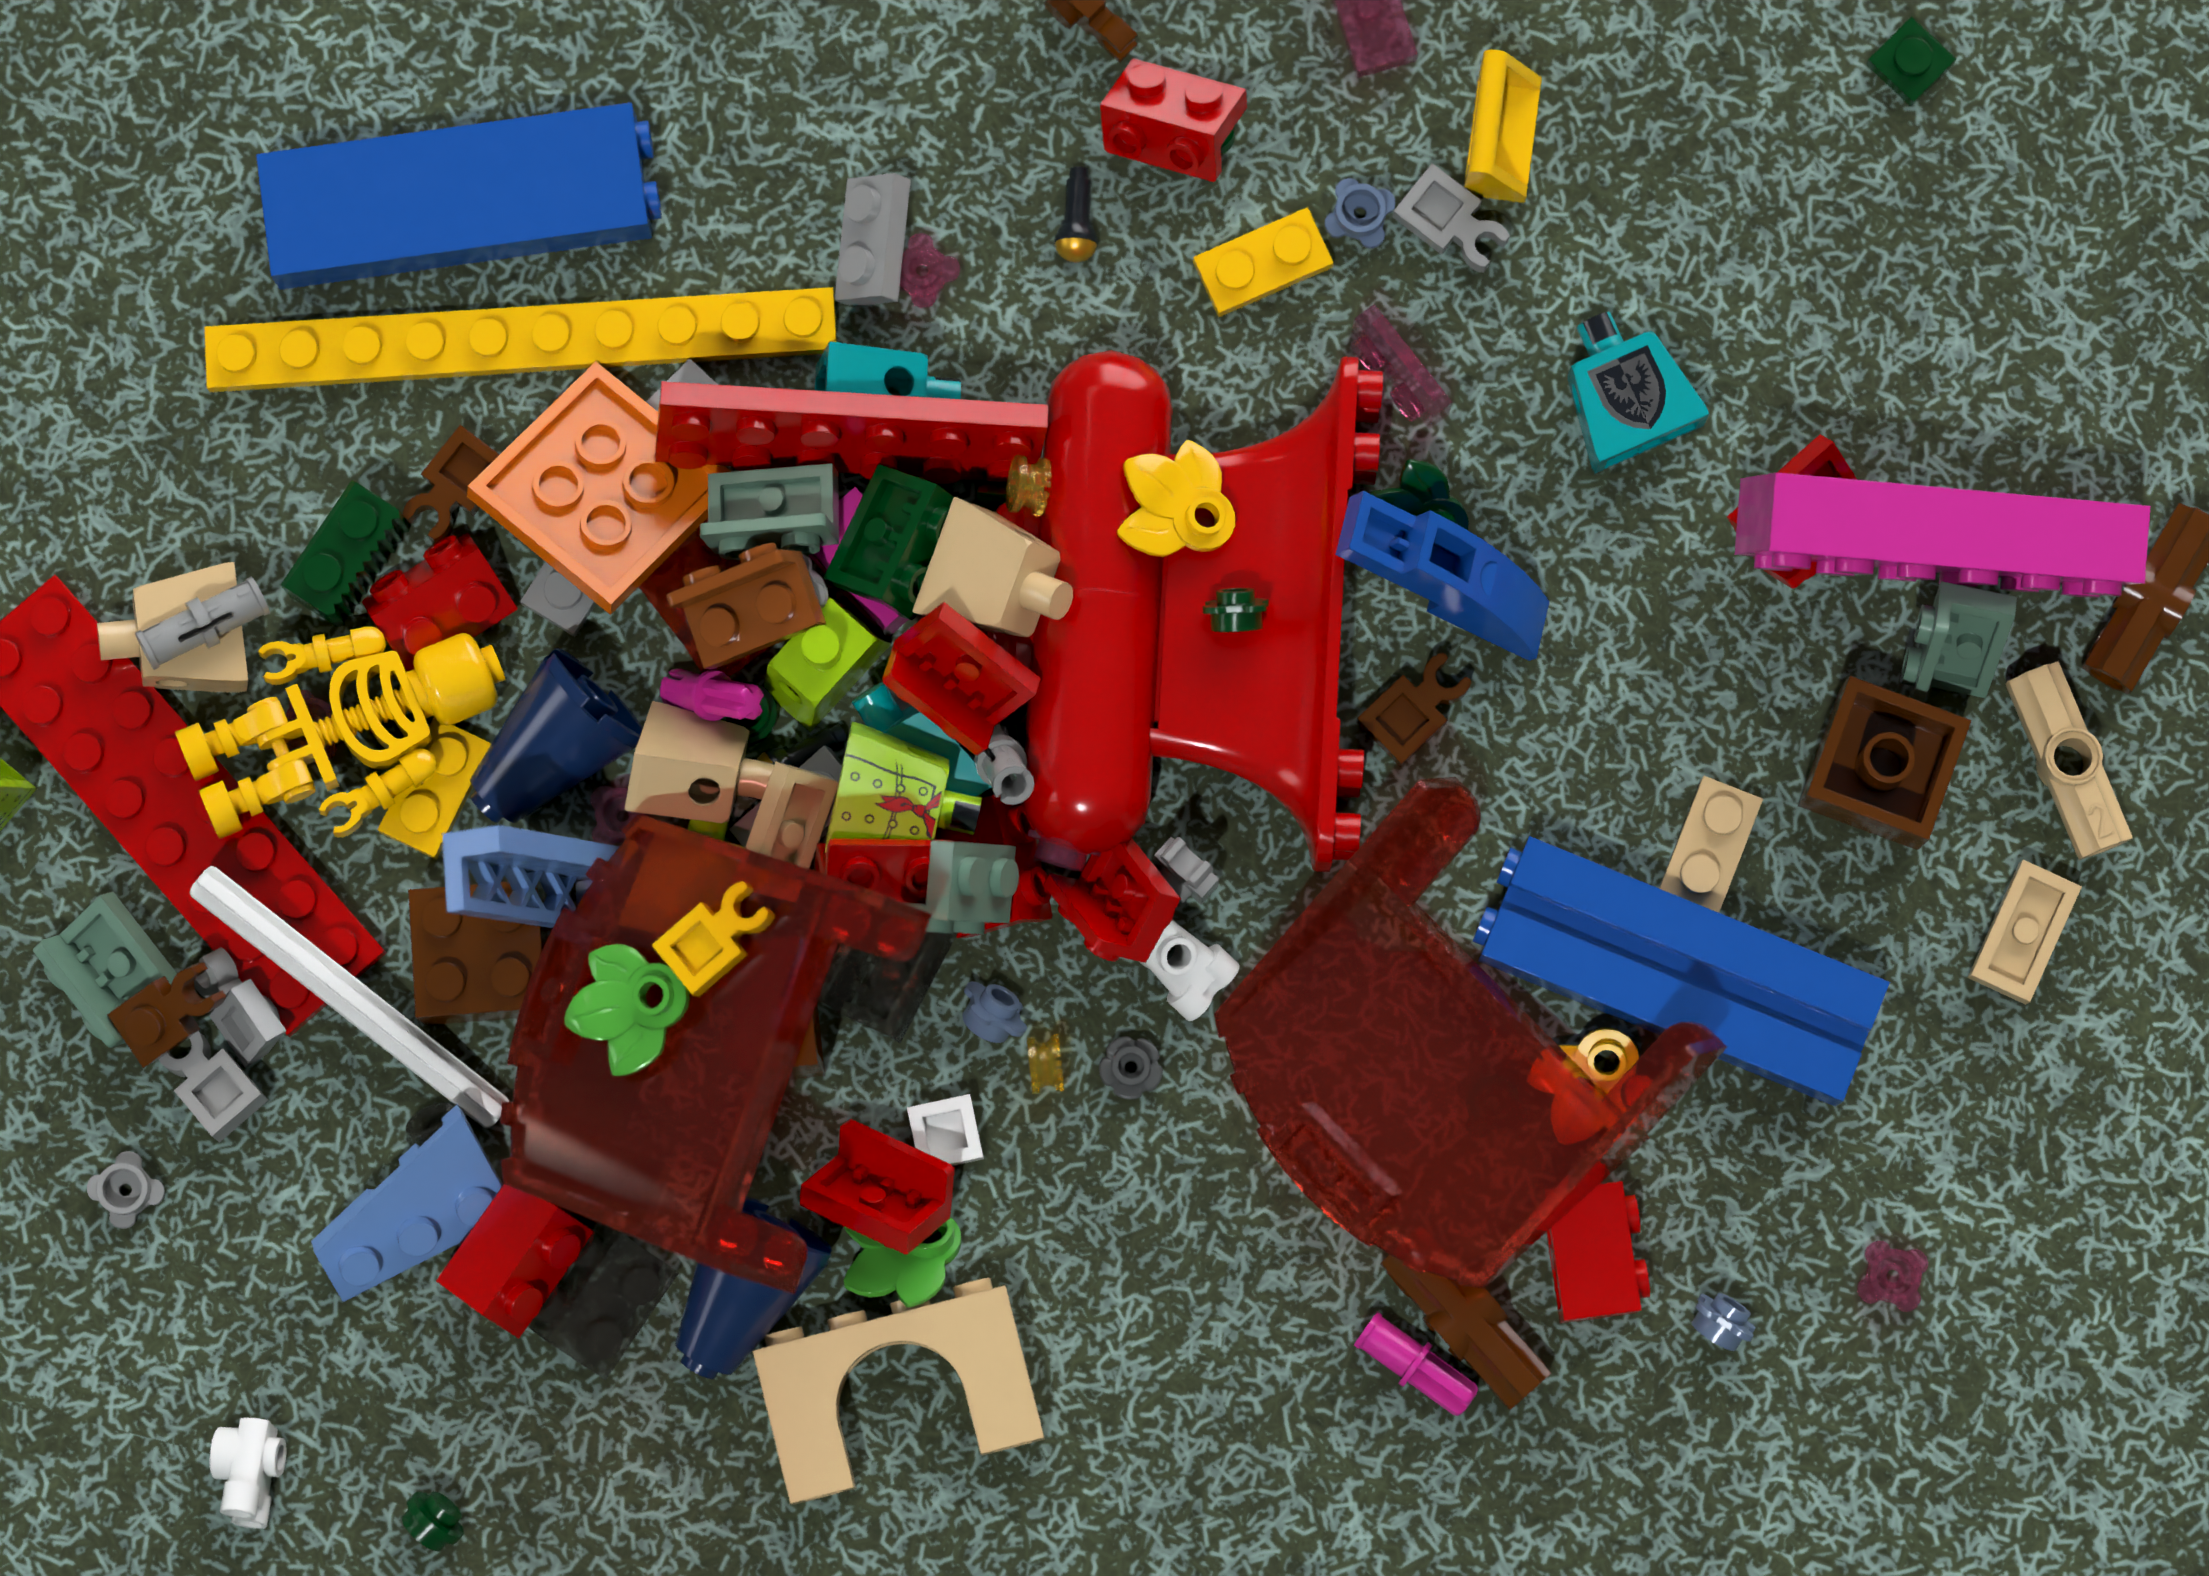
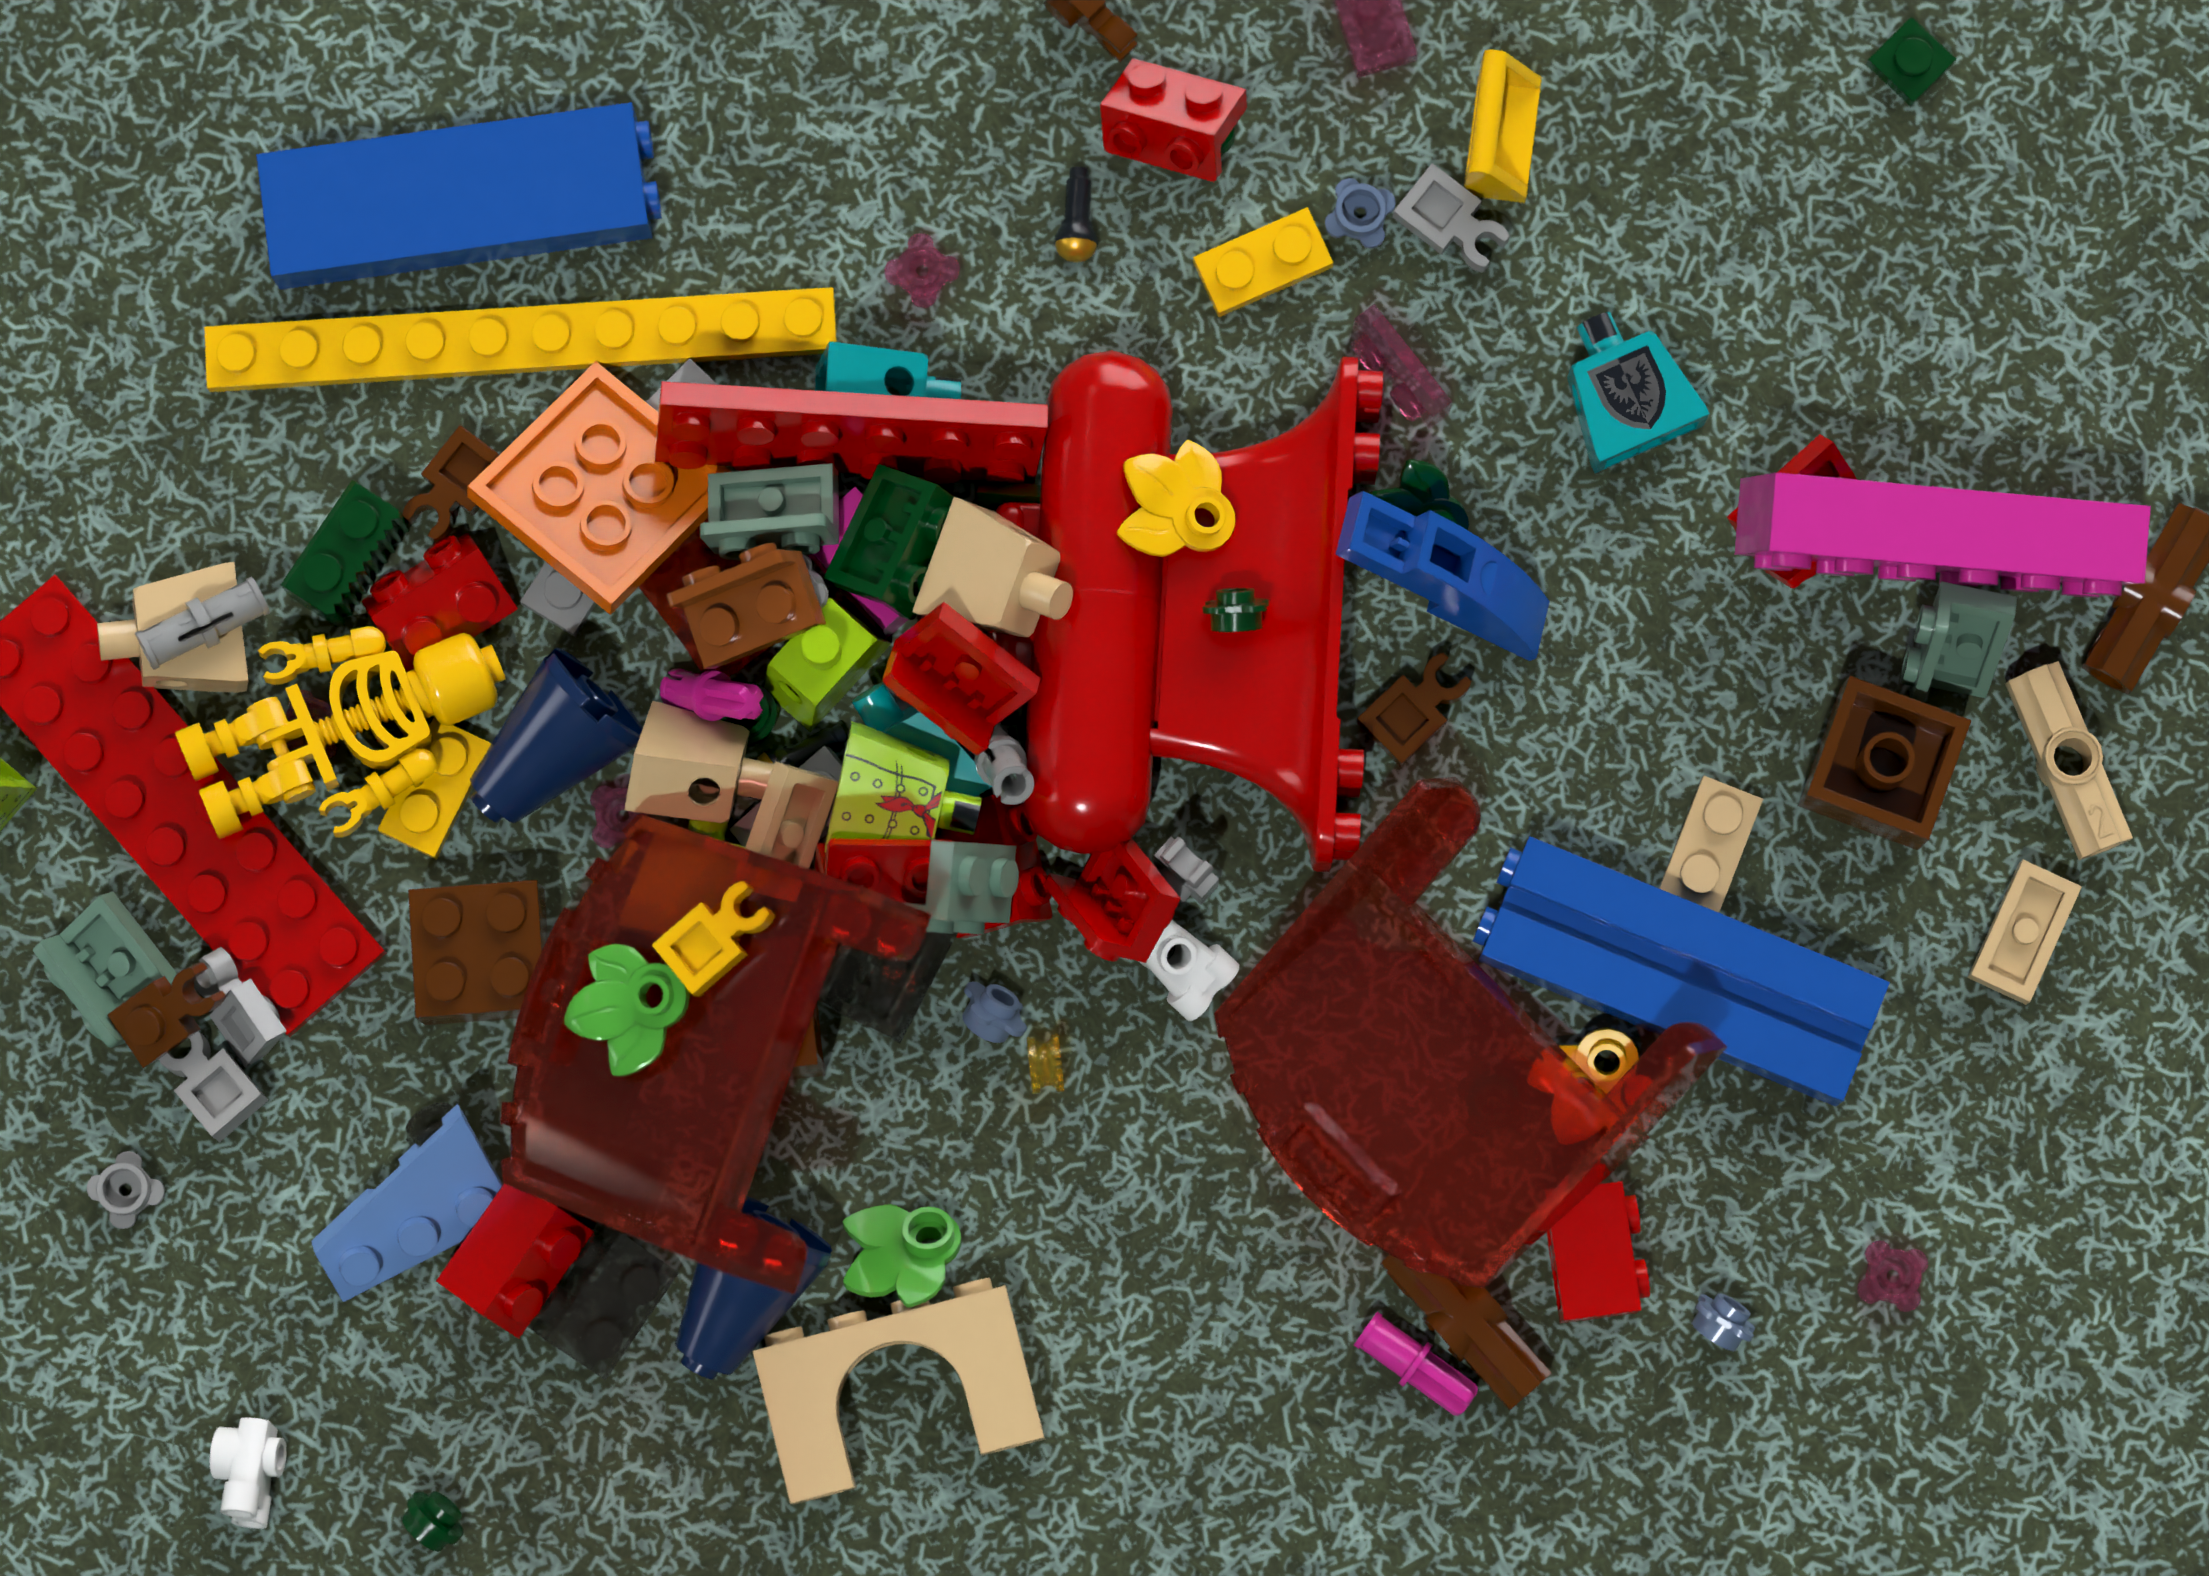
white axle [189,866,510,1129] -> none
medium blue fence [442,825,637,932] -> none
red bracket [800,1119,954,1255] -> none
light grey plate [834,173,911,306] -> none
white plate [907,1094,984,1166] -> none
clear yellow bush [1006,455,1052,516] -> none
clear pink plate [1027,829,1102,872] -> none
dark grey plate [1099,1036,1163,1100] -> none

